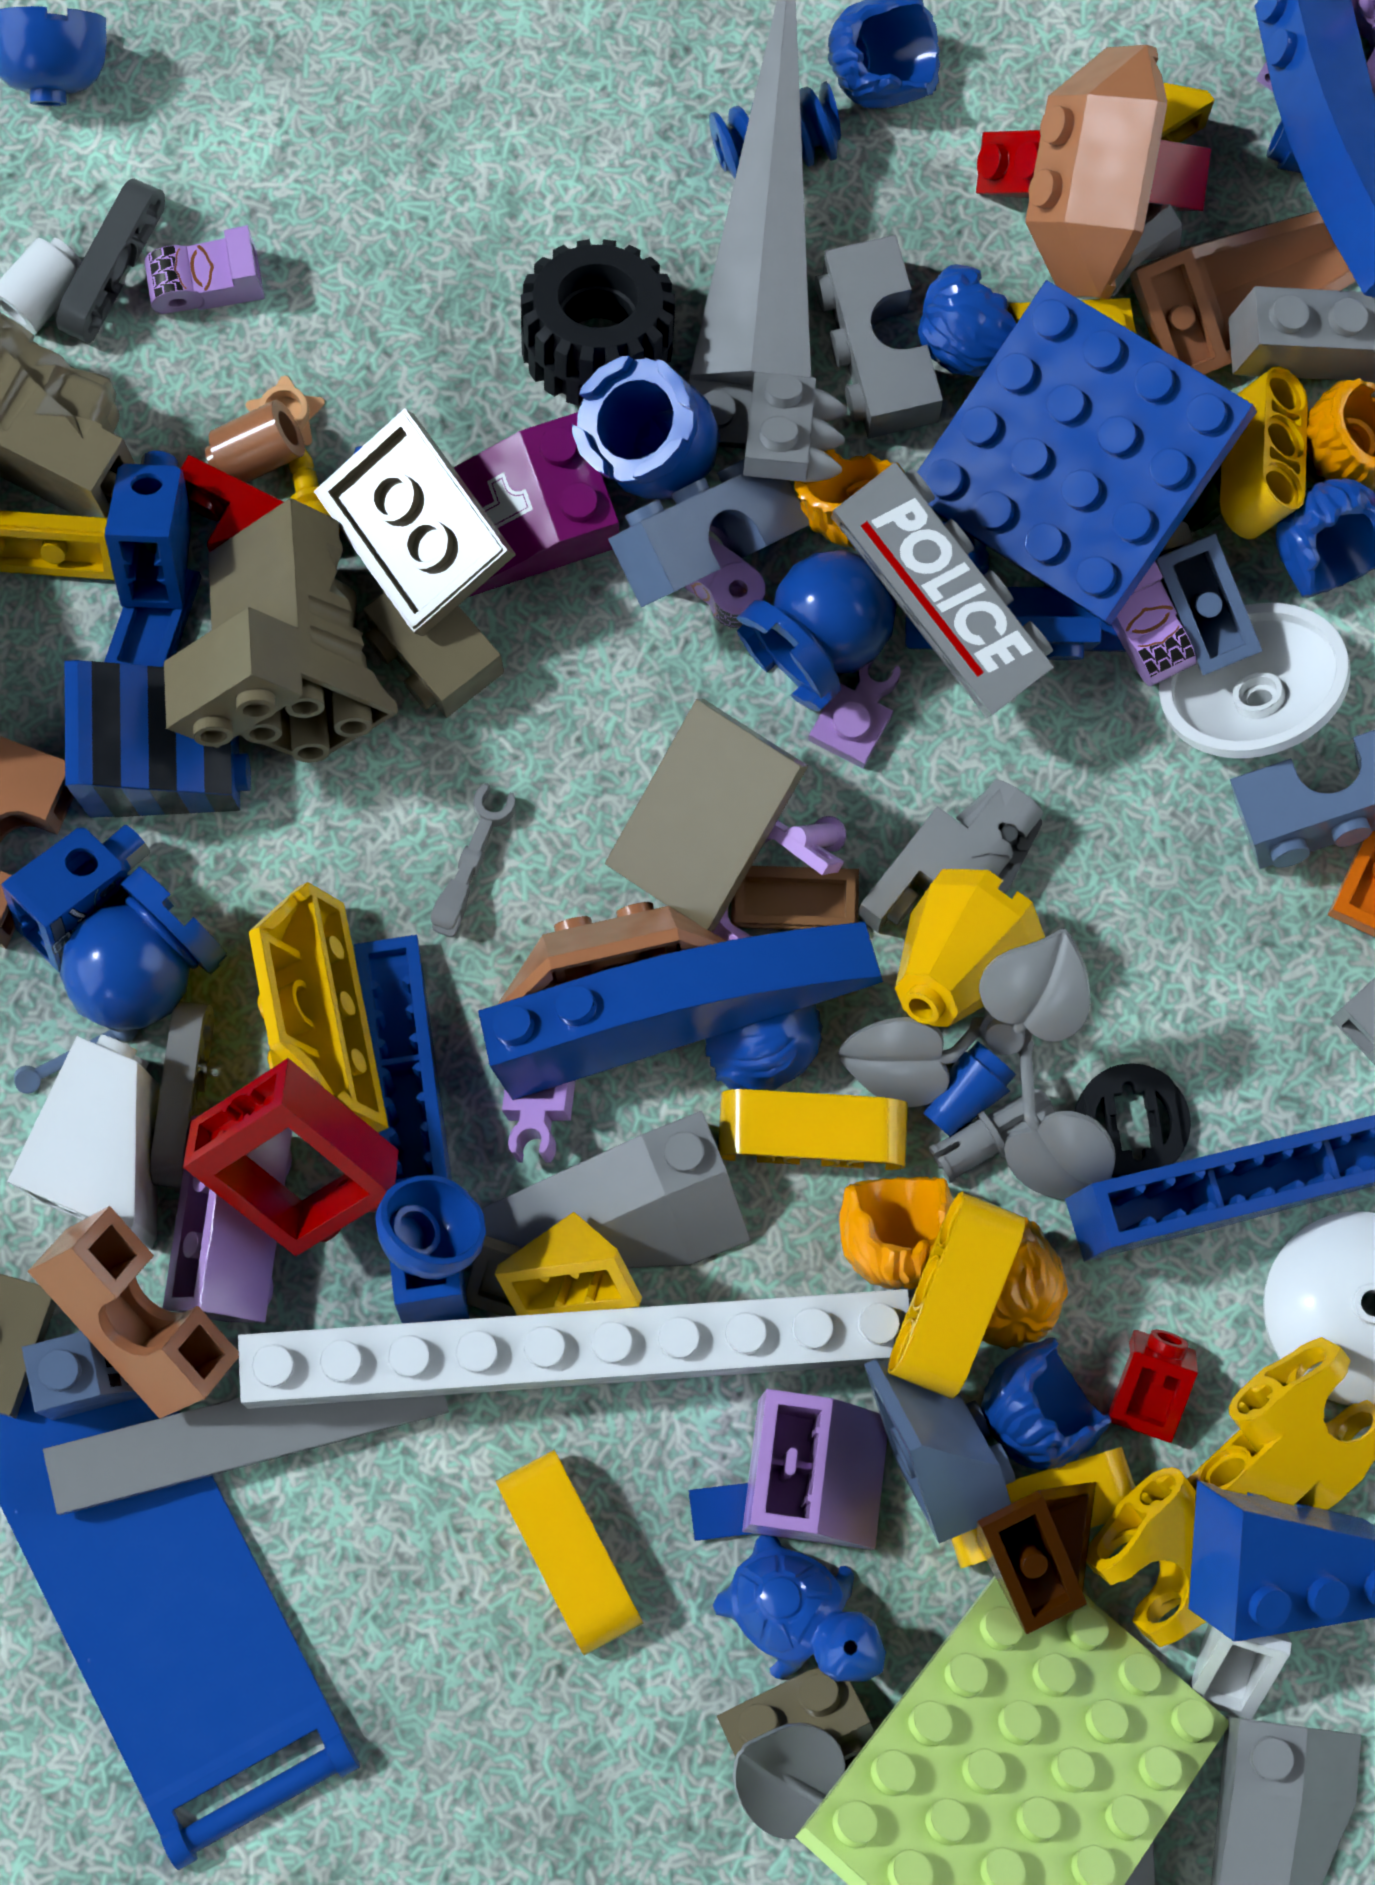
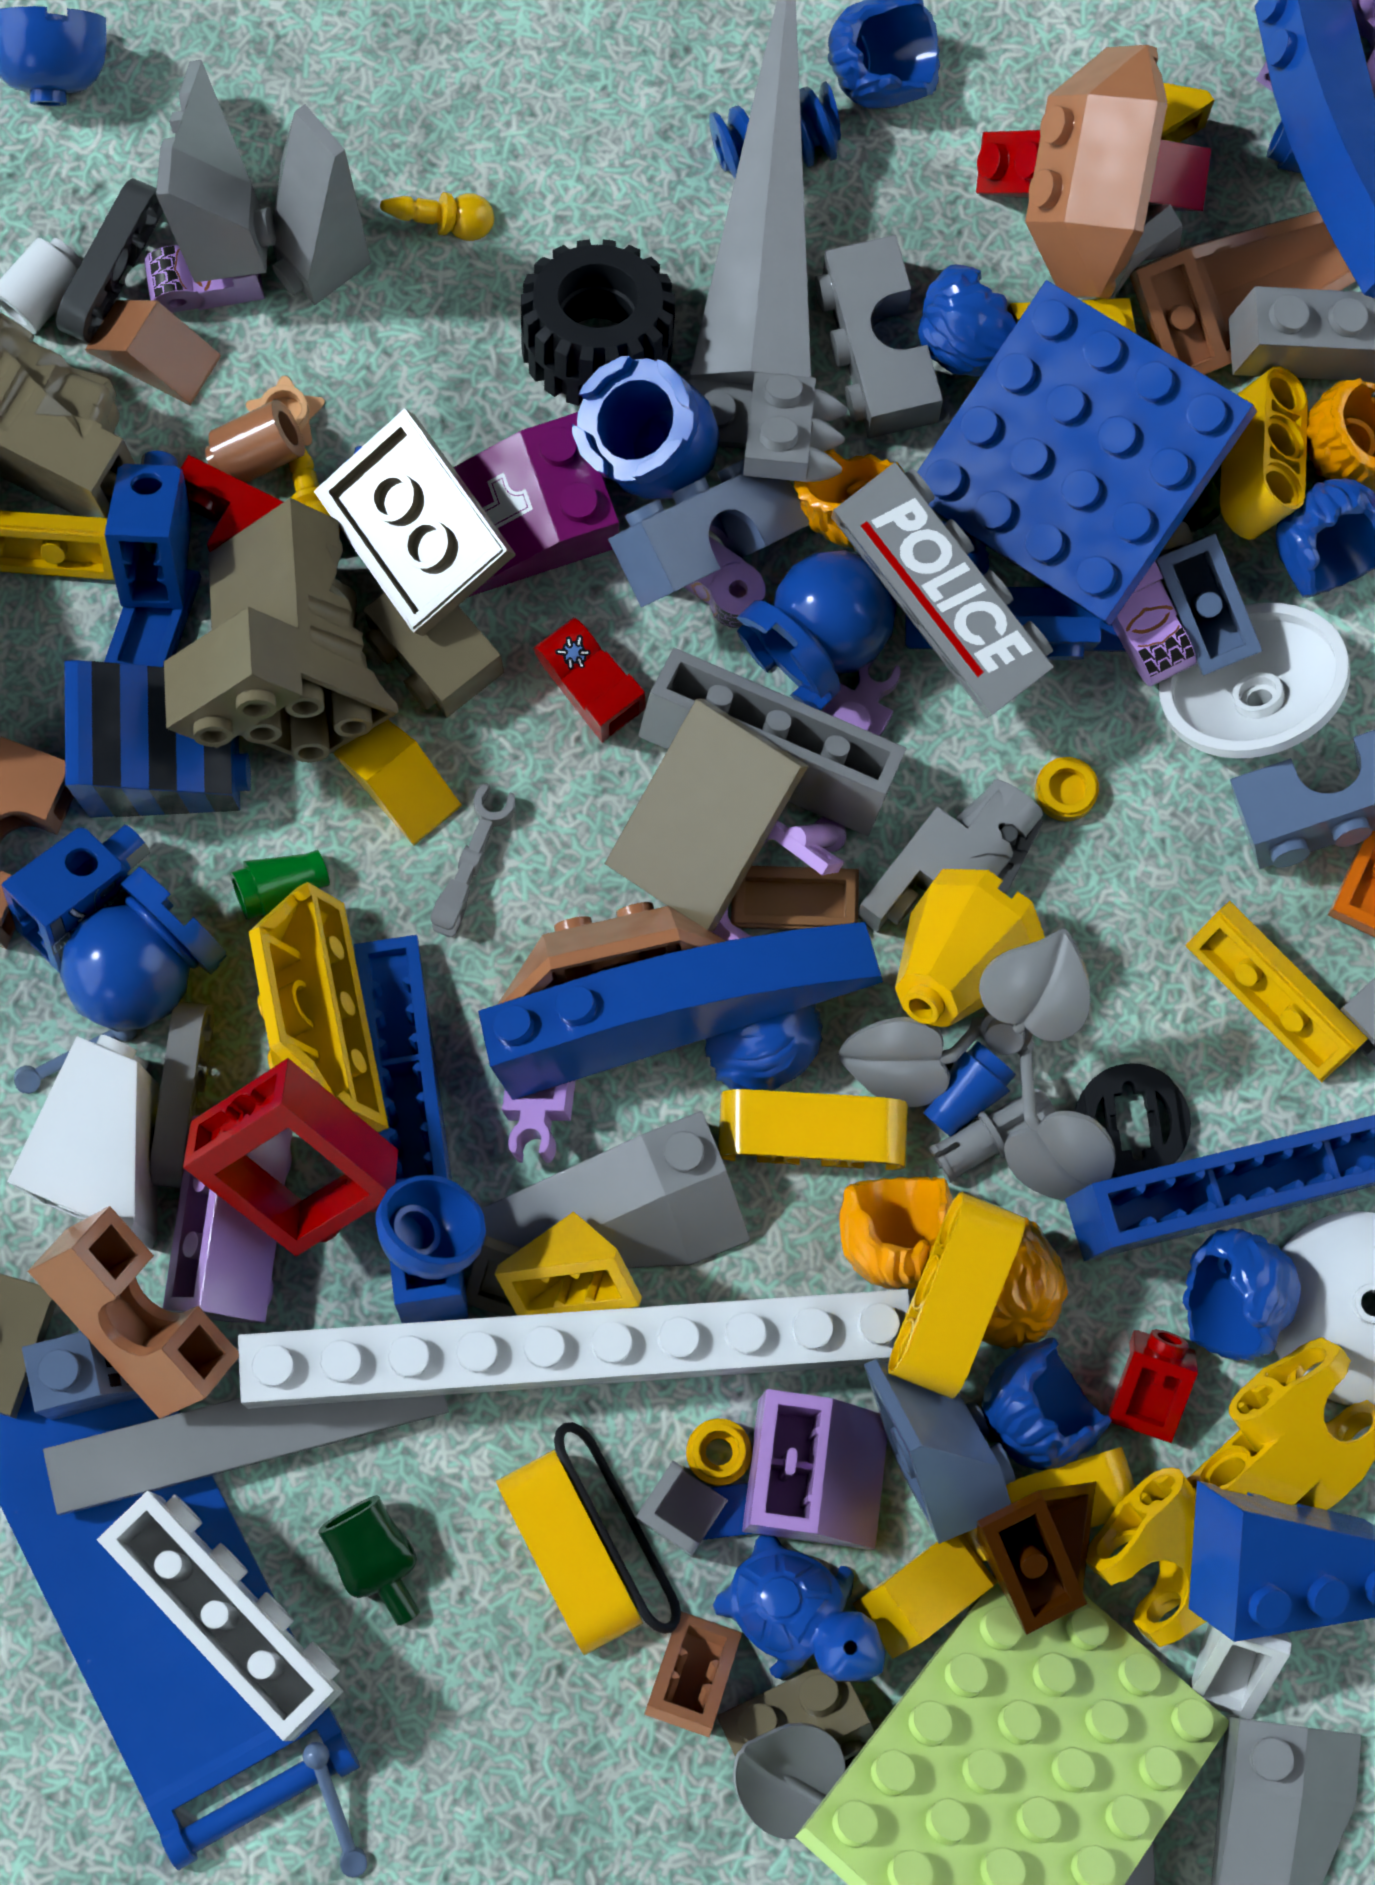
none -> nougat slope [85,300,221,406]
none -> white brick [97,1491,344,1741]
none -> light grey wedge [156,60,276,282]
none -> green cone [230,850,330,920]
none -> light grey wedge [272,104,371,305]
none -> sand blue hinge [302,1742,367,1878]
none -> dark green piece [318,1495,420,1626]
none -> yellow slope [333,719,462,846]
none -> yellow bar [380,192,494,241]
none -> red leg [533,617,646,743]
none -> black piece [554,1422,681,1634]
none -> light grey panel [636,1461,728,1557]
none -> light grey brick [638,648,906,836]
none -> nougat slope [644,1611,742,1737]
none -> yellow plate [686,1418,752,1486]
none -> yellow slope [853,1534,997,1659]
none -> yellow tile [1034,757,1099,822]
none -> blue hair [1183,1229,1301,1361]
none -> yellow tile [1185,901,1368,1083]

